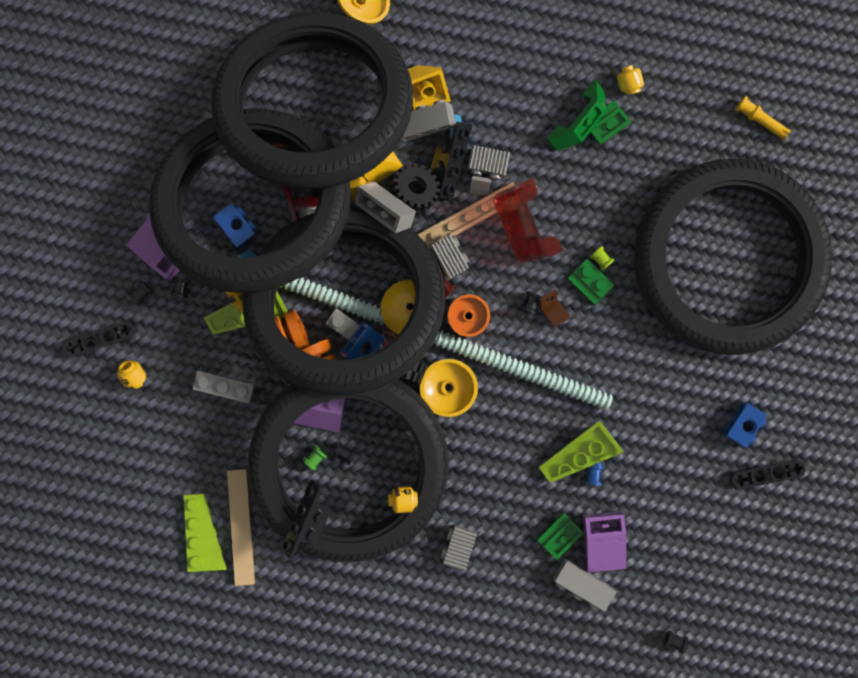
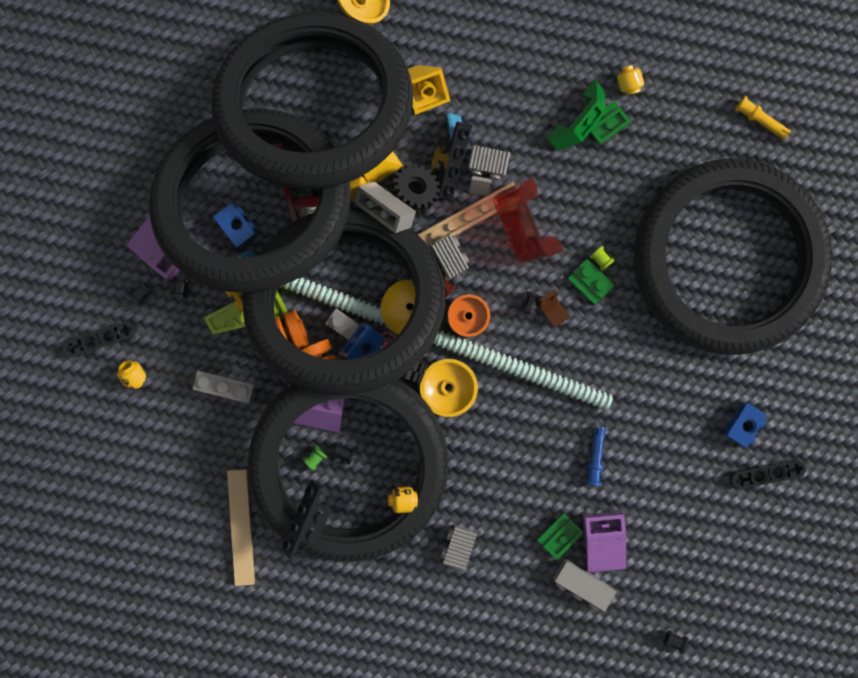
lime wing [184,493,227,572] -> none
light grey brick [401,100,456,142] -> none
lime wing [539,421,624,483] -> none

